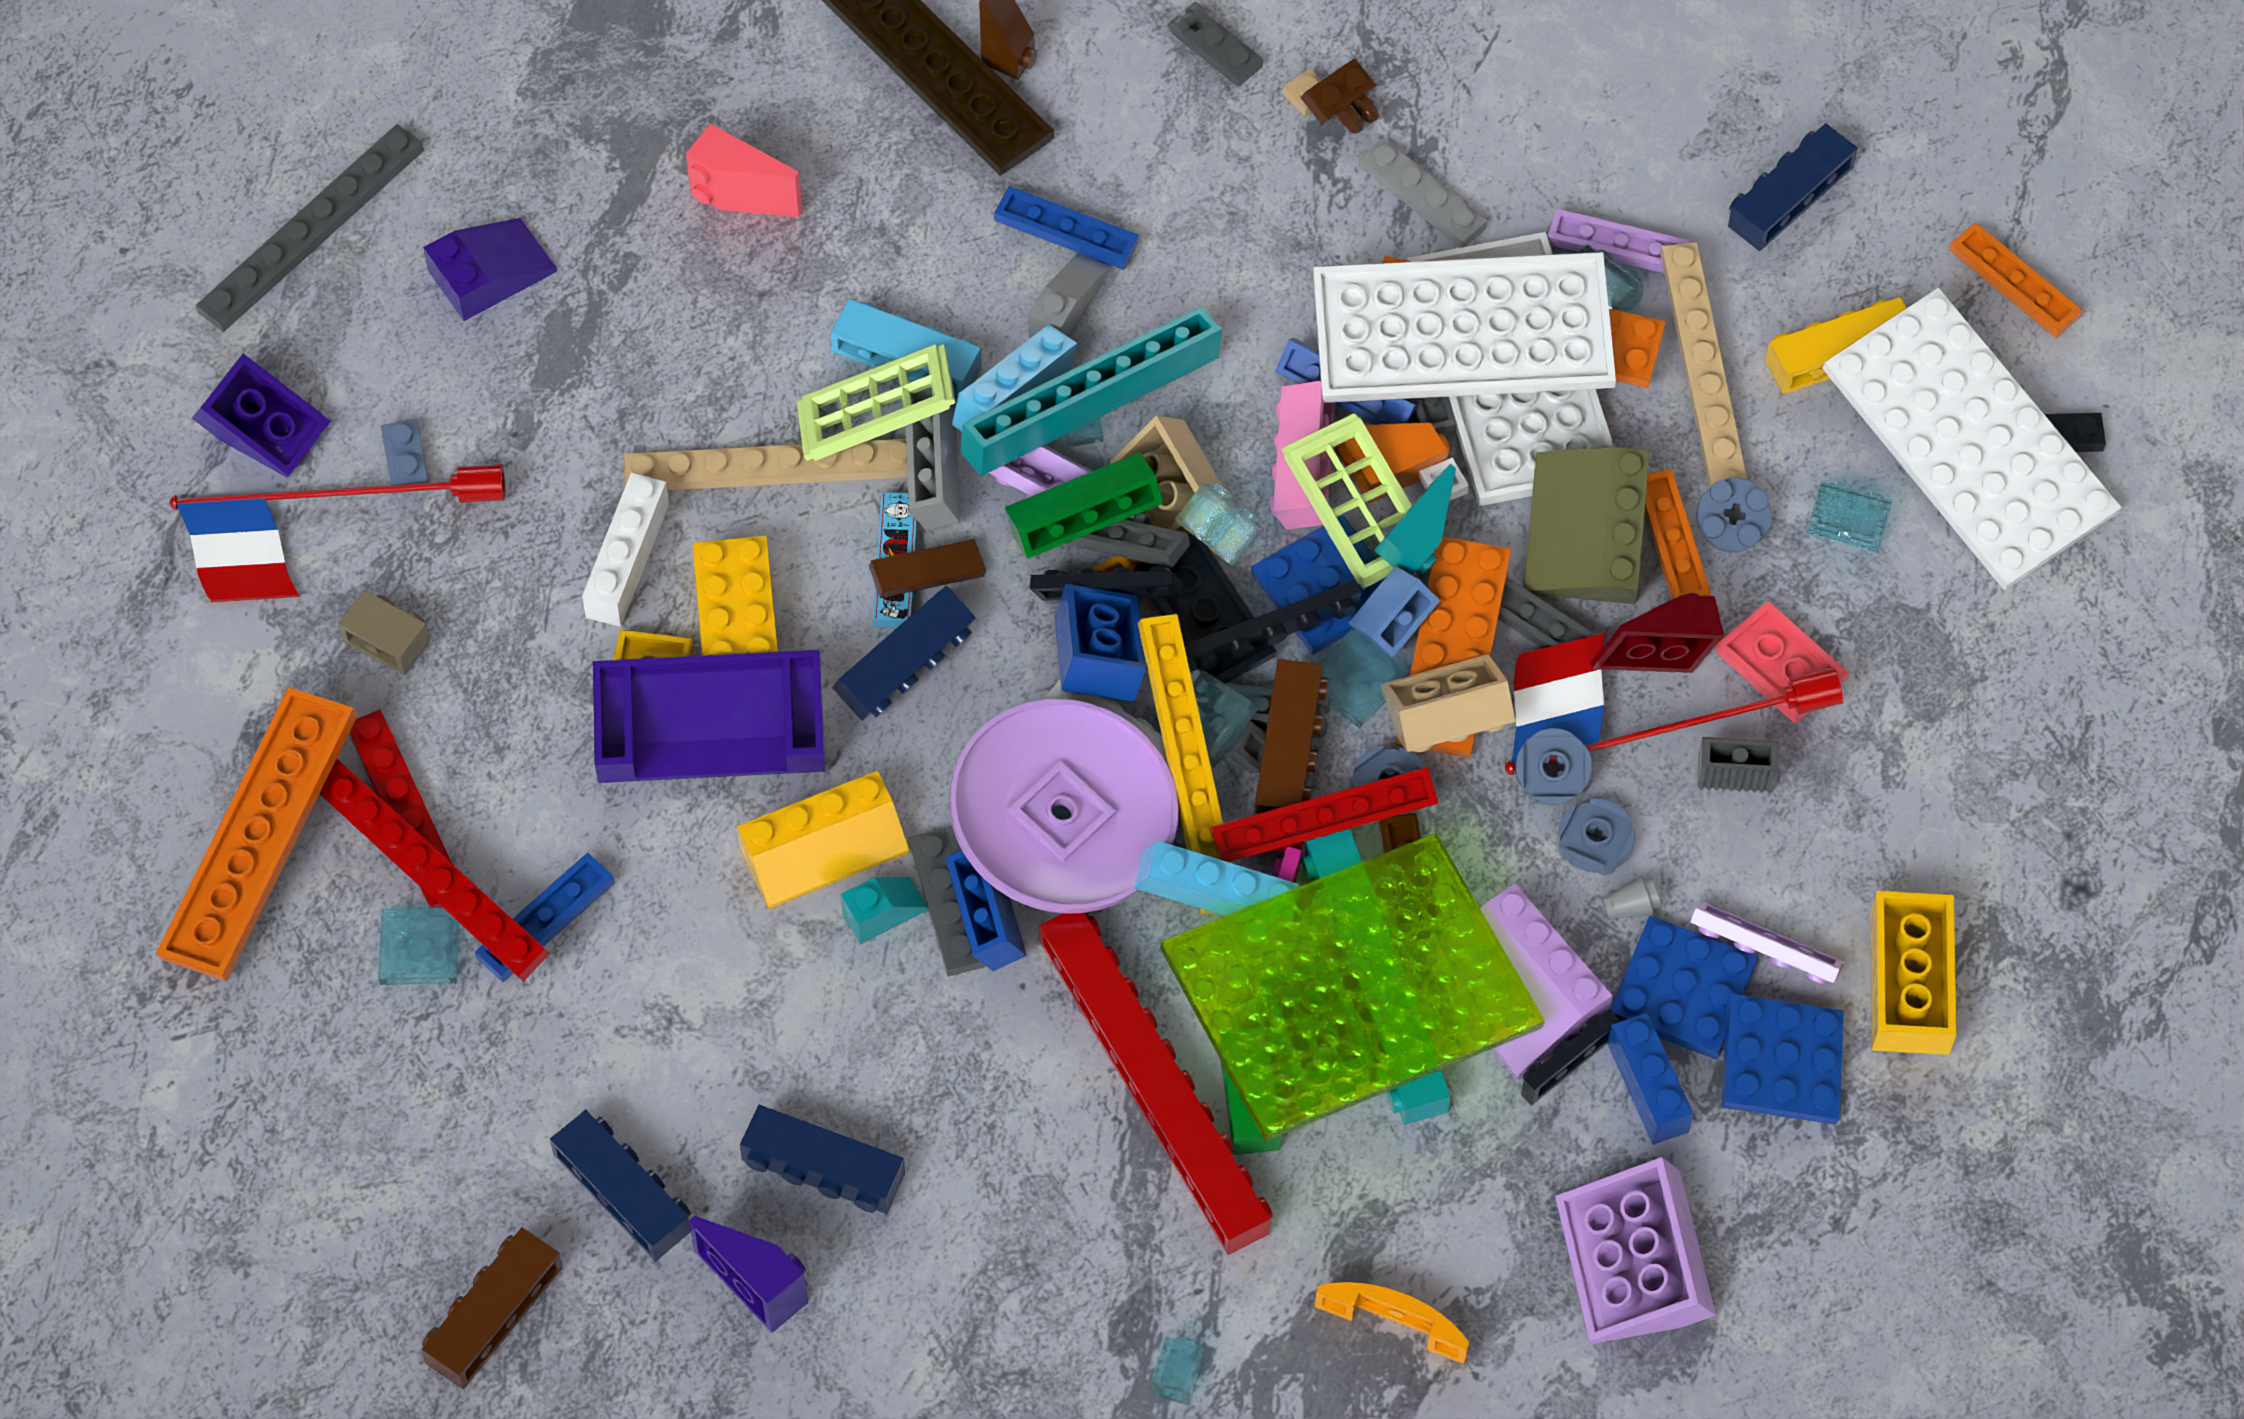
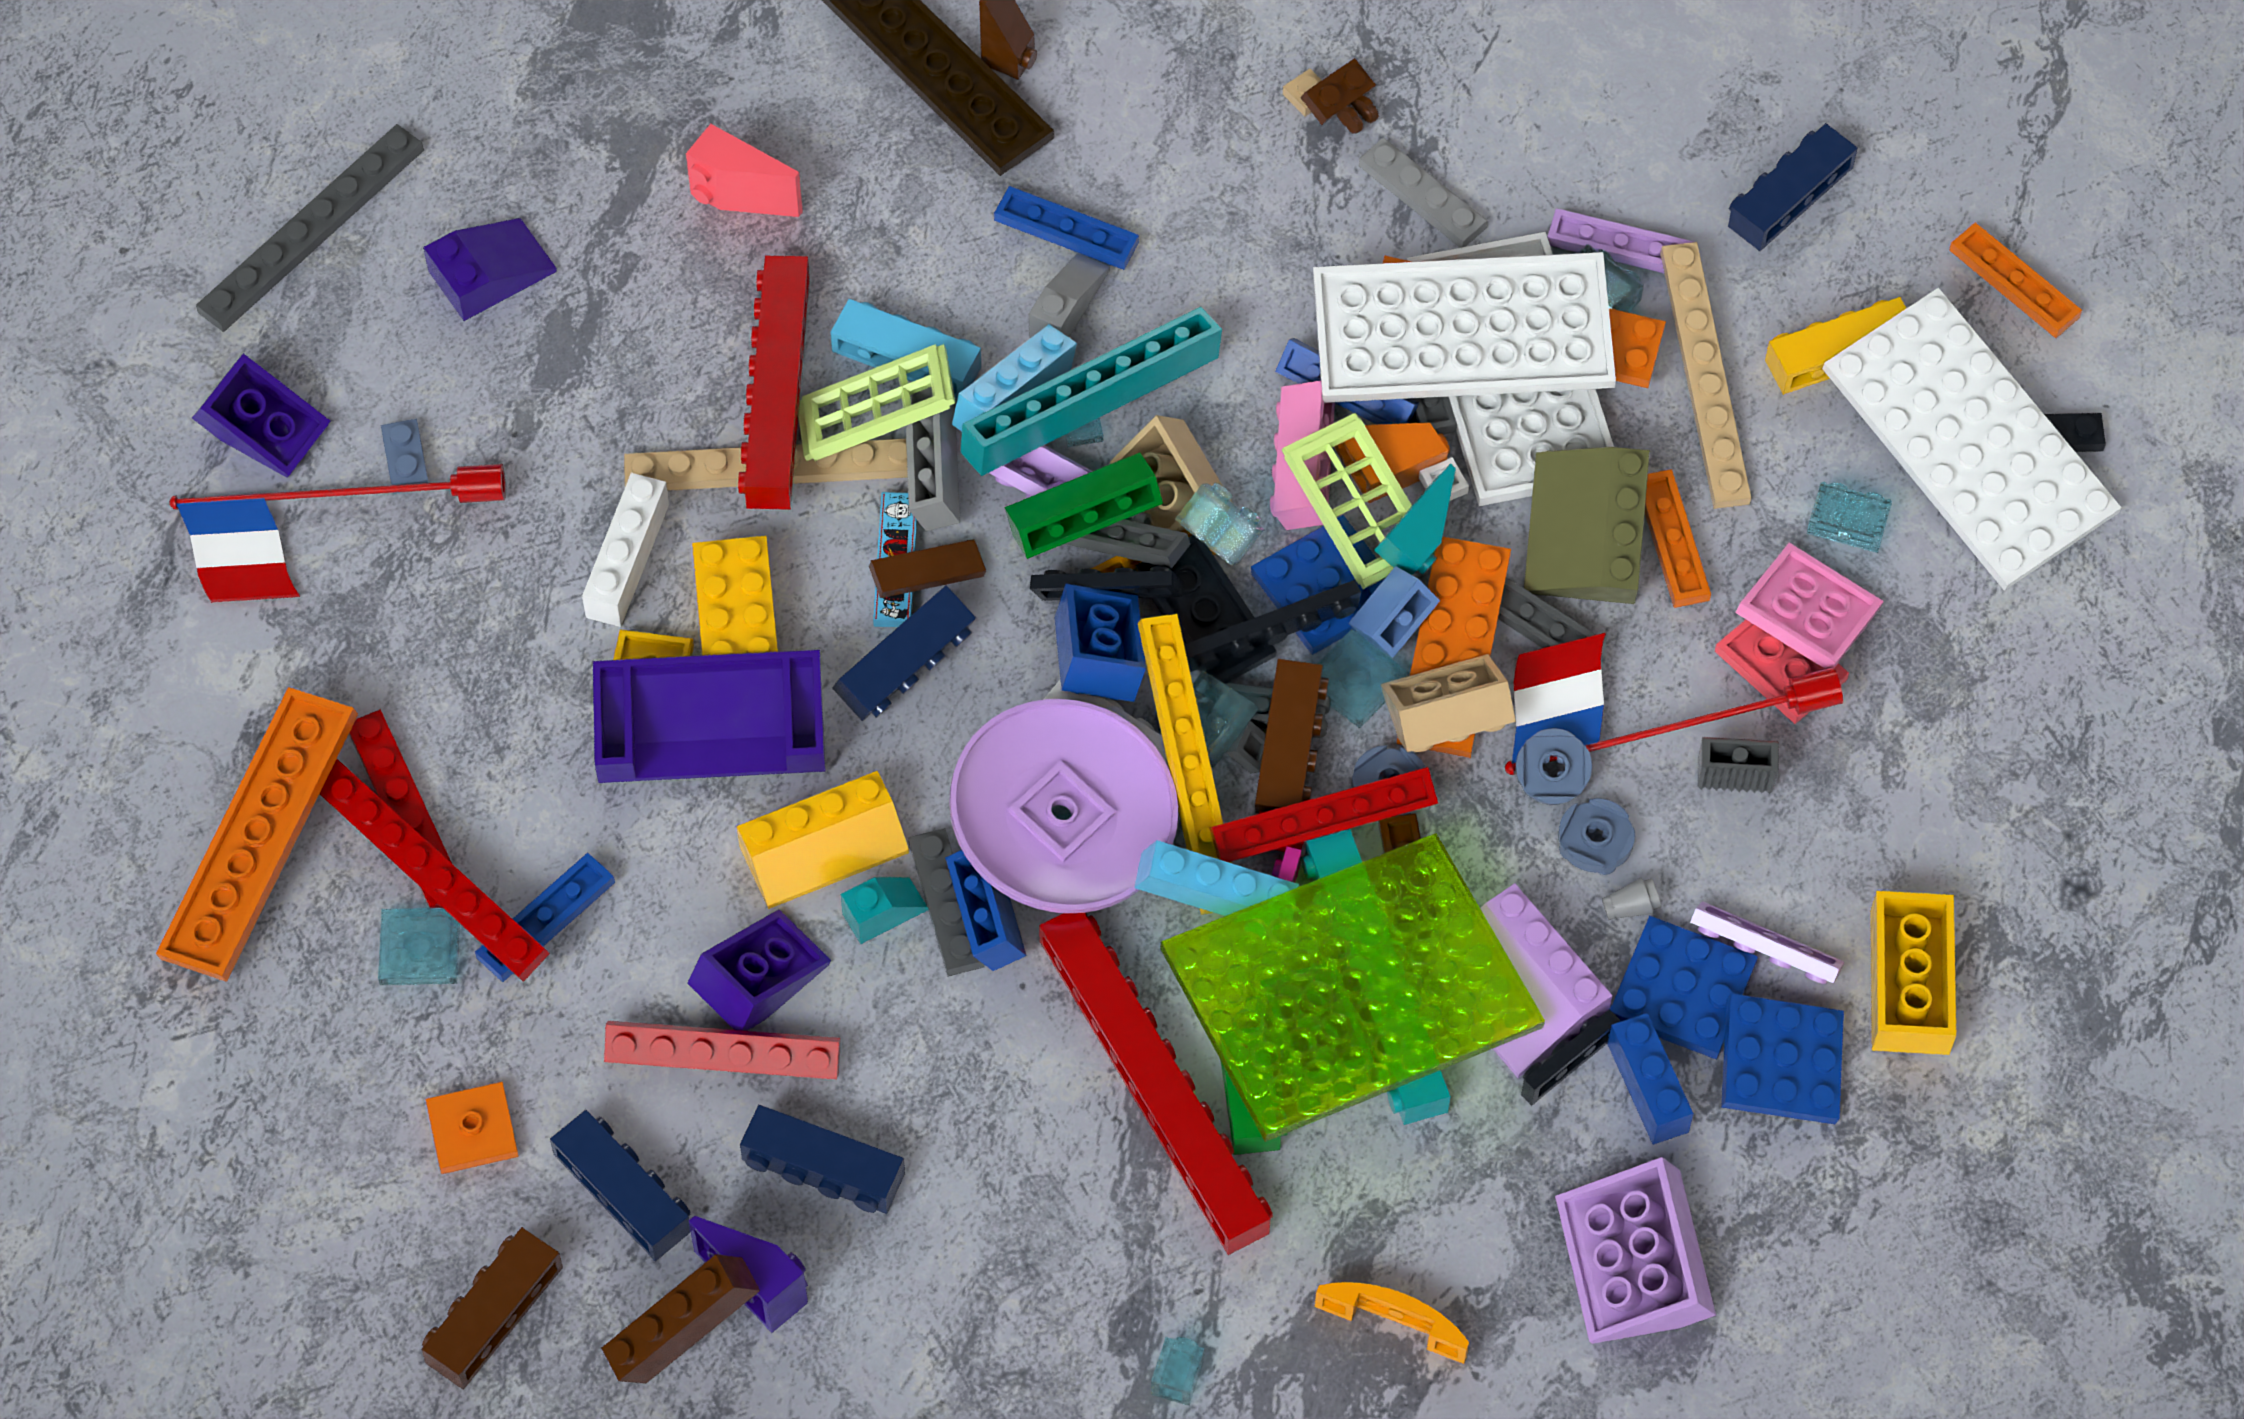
dark tan brick [338,590,430,675] -> none
dark grey plate [1168,2,1263,87] -> none
dark red slope [1590,593,1724,673] -> none
sand blue plate [1696,478,1772,553] -> none
none -> orange plate [426,1081,519,1174]
none -> reddish brown brick [601,1254,760,1384]
none -> plate [604,1021,840,1080]
none -> dark purple slope [687,909,831,1031]
none -> red brick [738,255,810,510]
none -> bright pink plate [1735,543,1884,669]

